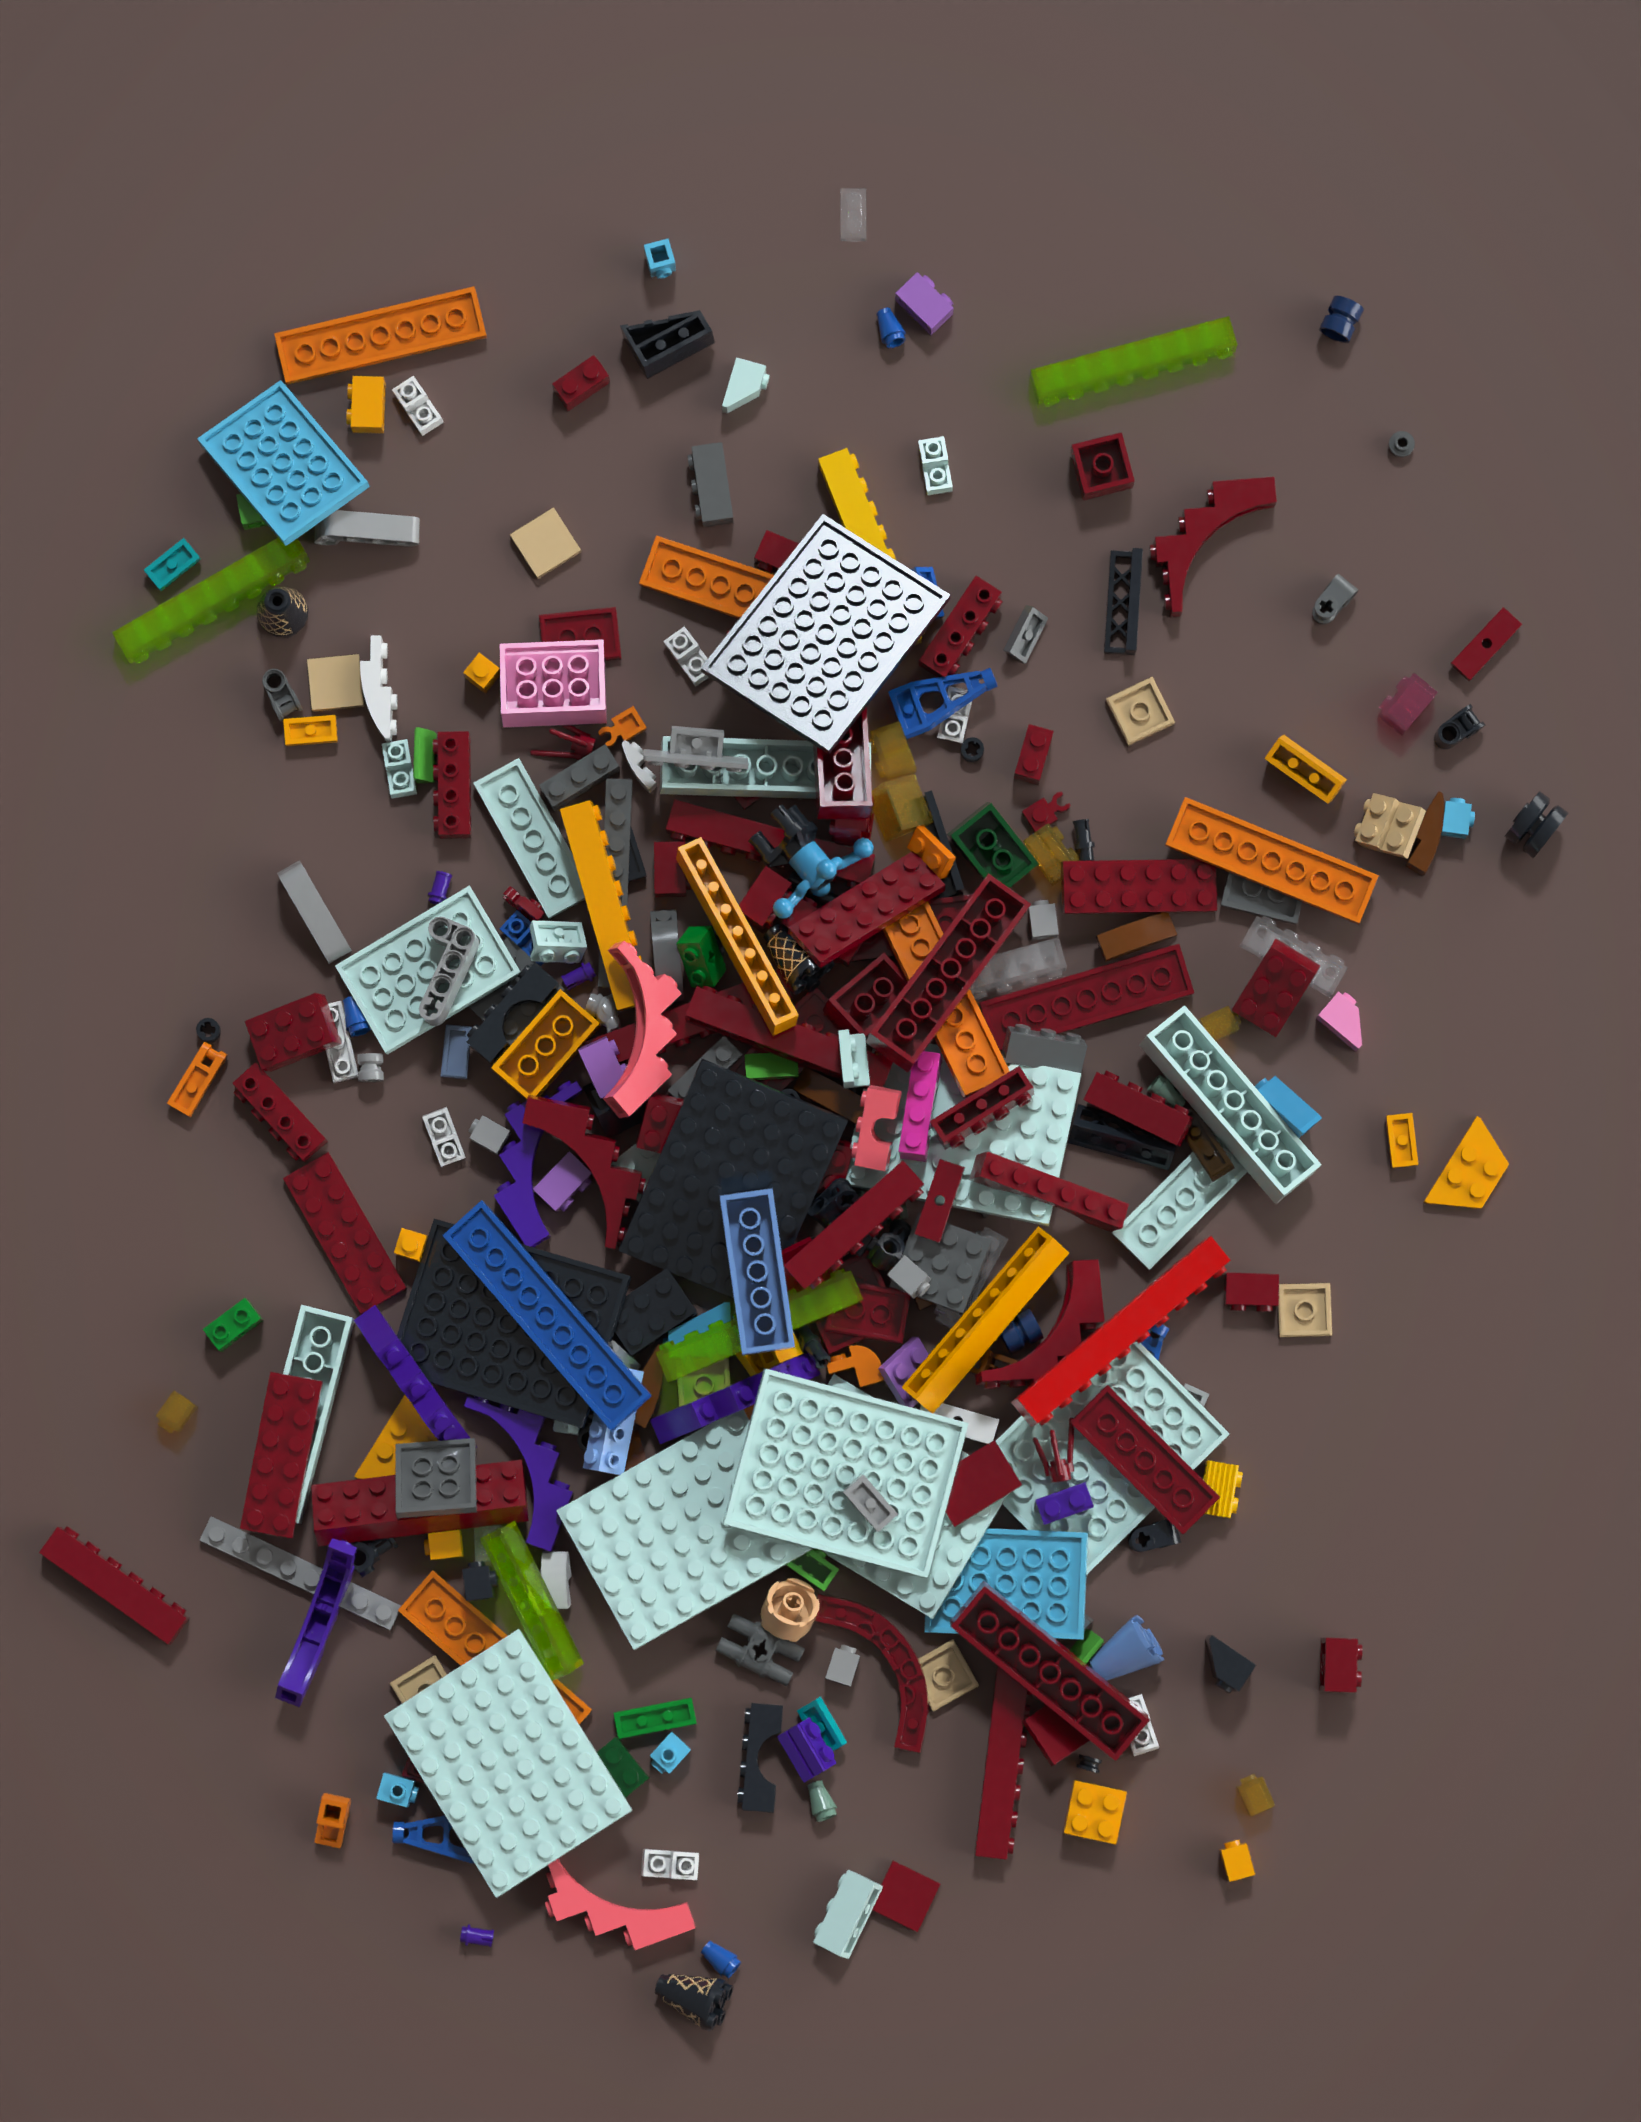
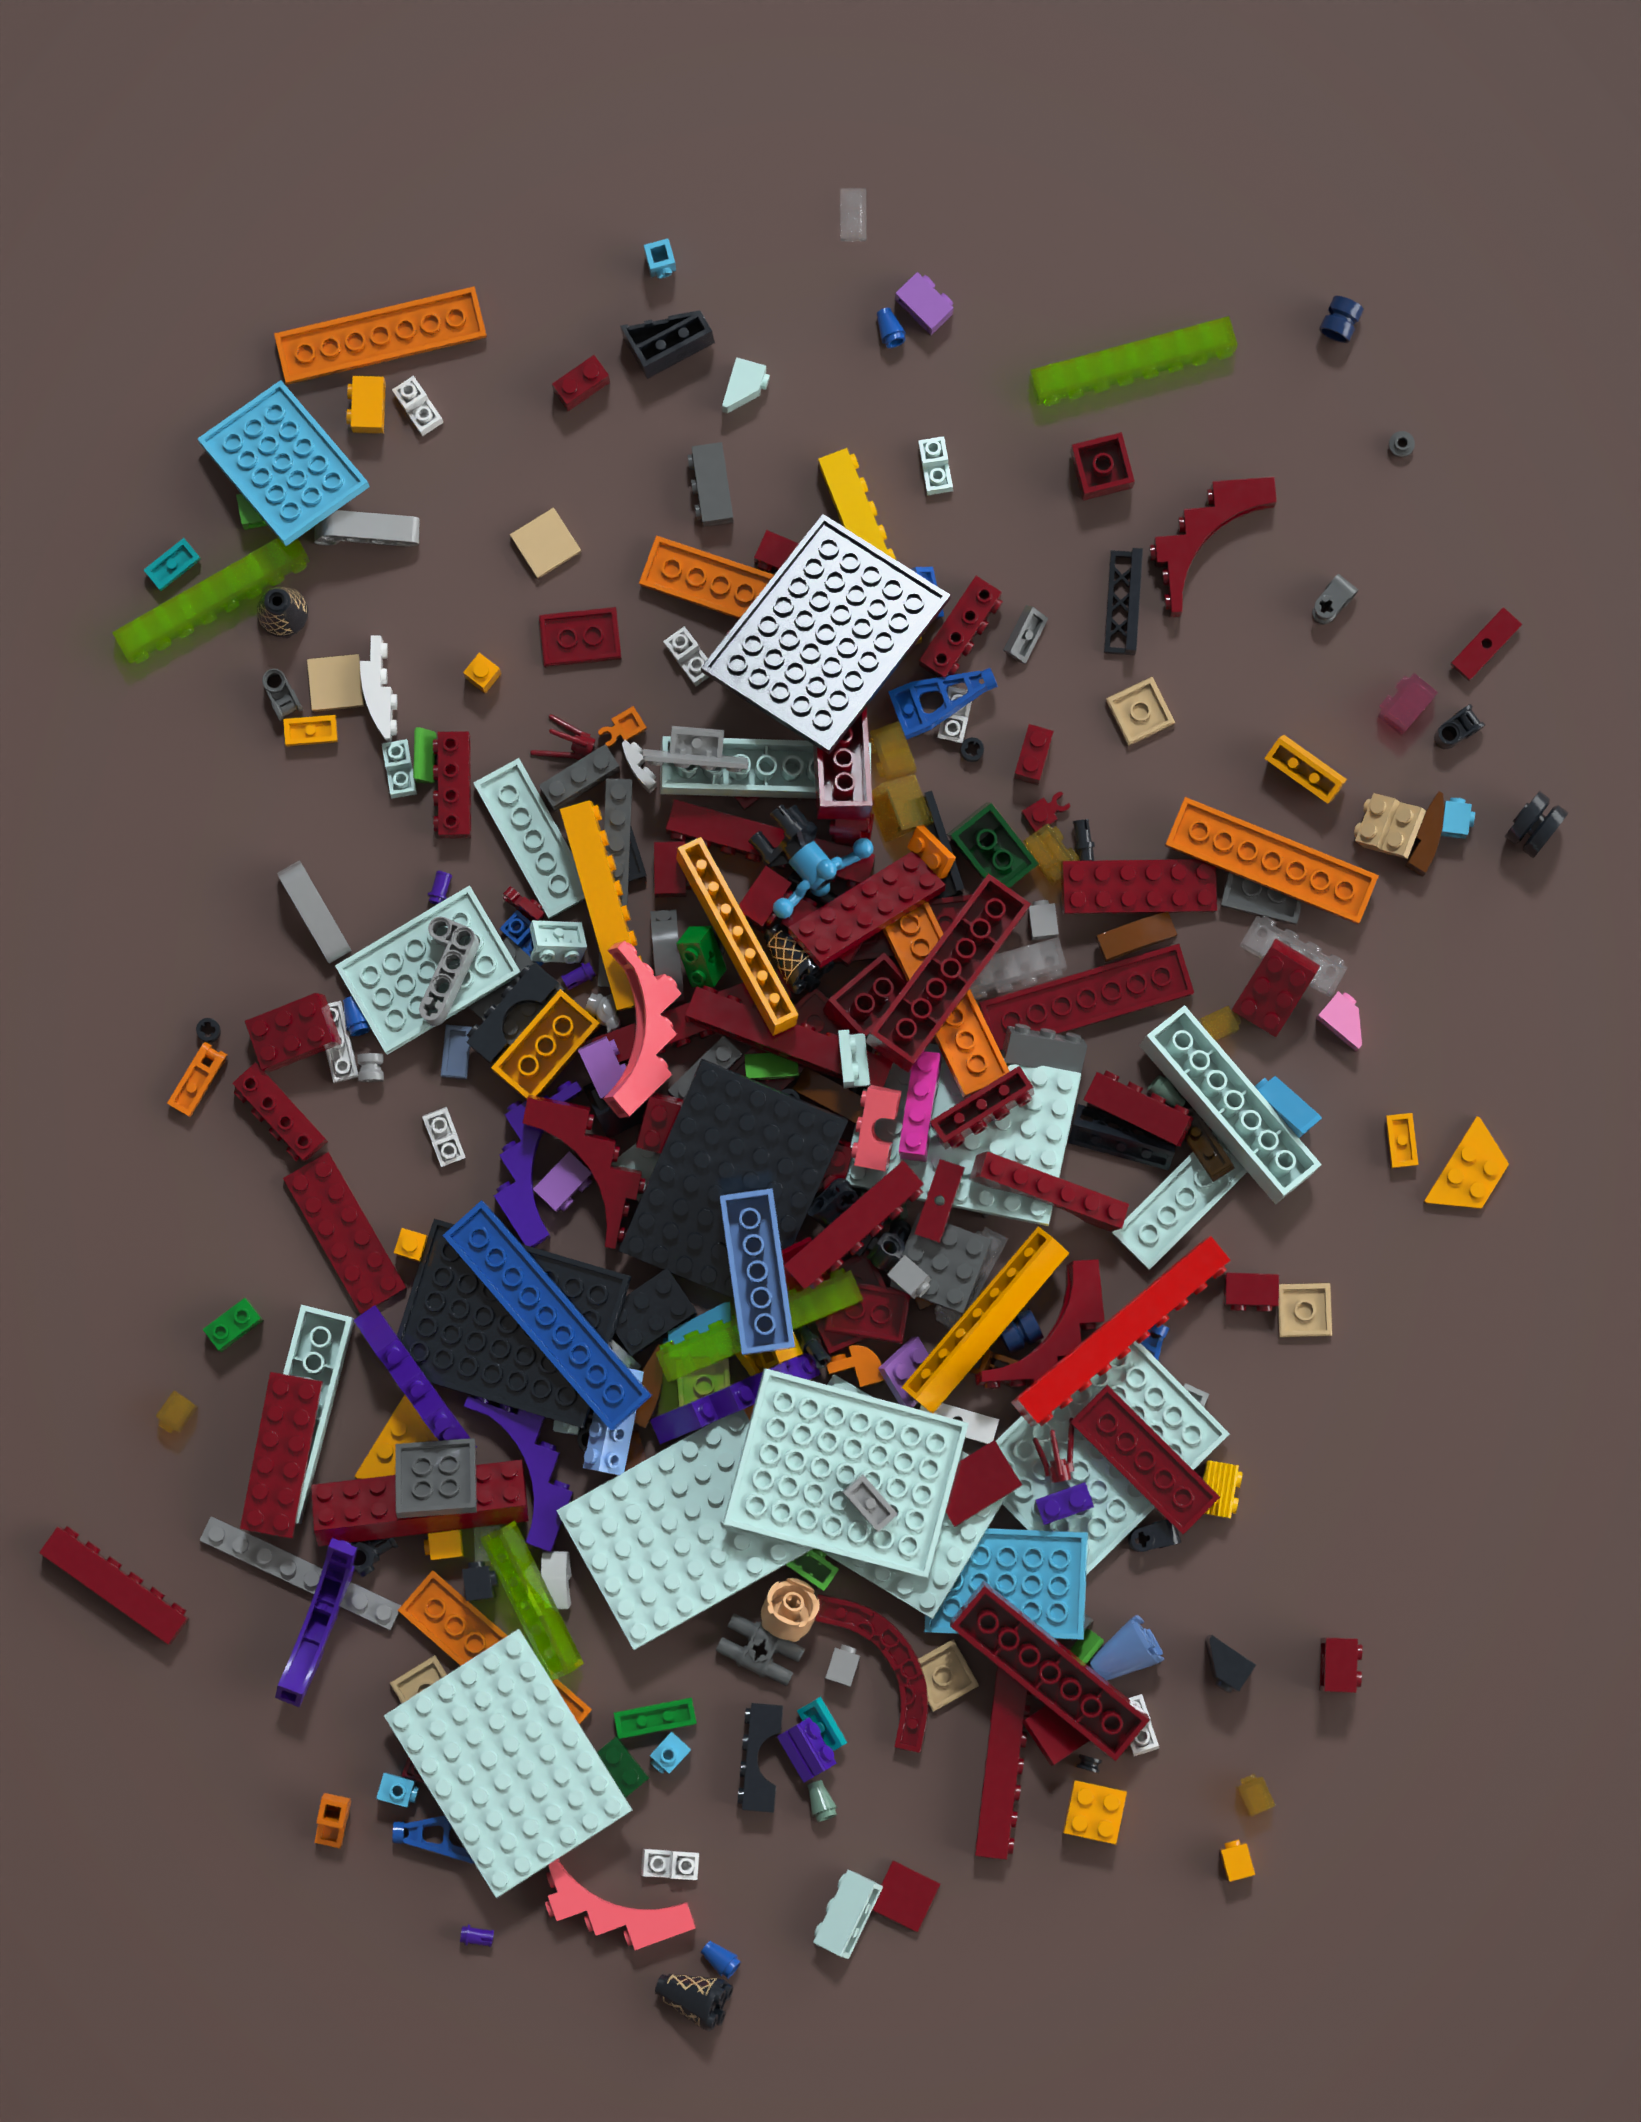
light grey brick [468,1115,511,1156] -> none
bright pink slope [500,640,607,728] -> none

